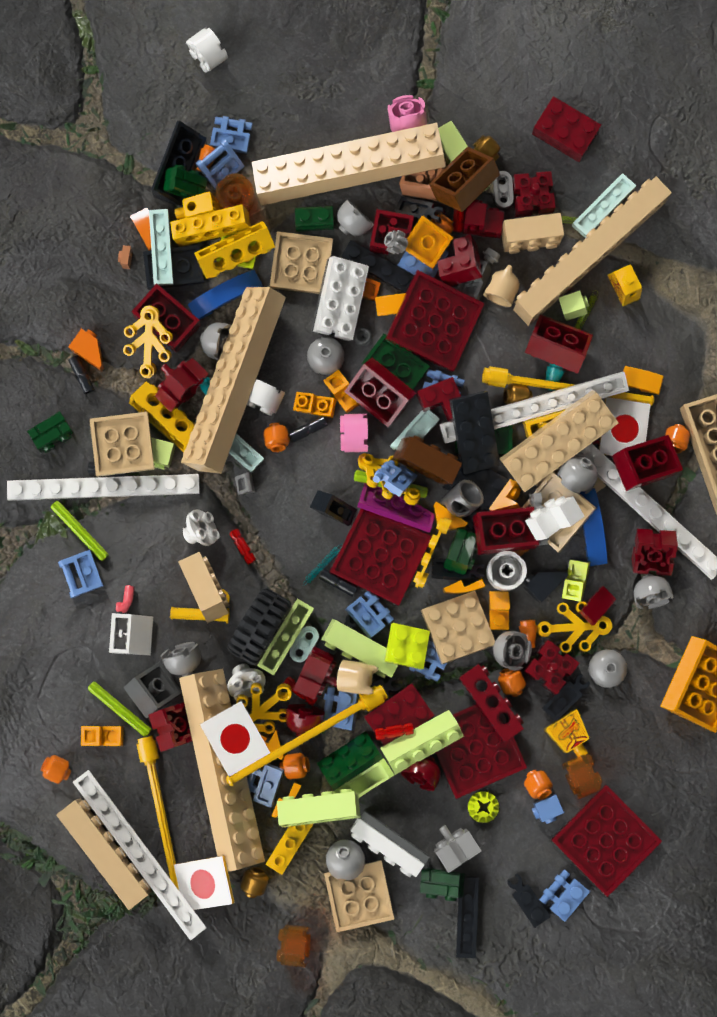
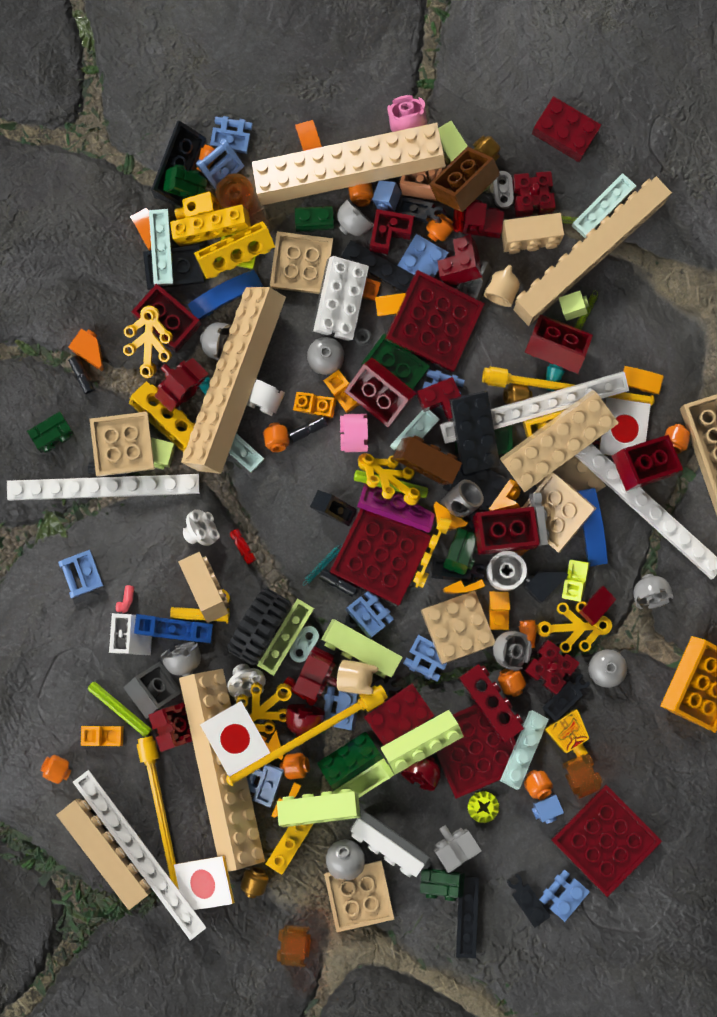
lime axle [51,501,108,561] -> none
nougat plate [118,245,133,269] -> none
white brick [186,27,228,73] -> none
light grey slope [235,472,255,495] -> none
medium blue plate [373,460,418,497] -> none
red axle [375,723,414,740] -> none
light grey gear [384,230,408,254] -> none
neon yellow plate [385,623,430,670] -> none
light orange tile [405,216,453,269] -> none
light grey plate [483,248,500,264] -> none
white brick [525,496,585,541] -> none
light grey cylinder [557,456,598,494] -> none
yellow torso [607,264,642,307] -> none
dark red brick [631,528,678,576] -> none
none -> blue slope [134,614,213,643]
none -> orange slope [295,120,322,151]
none -> orange head [348,183,374,207]
none -> medium blue brick [372,181,401,212]
none -> light aqua plate [500,710,549,790]

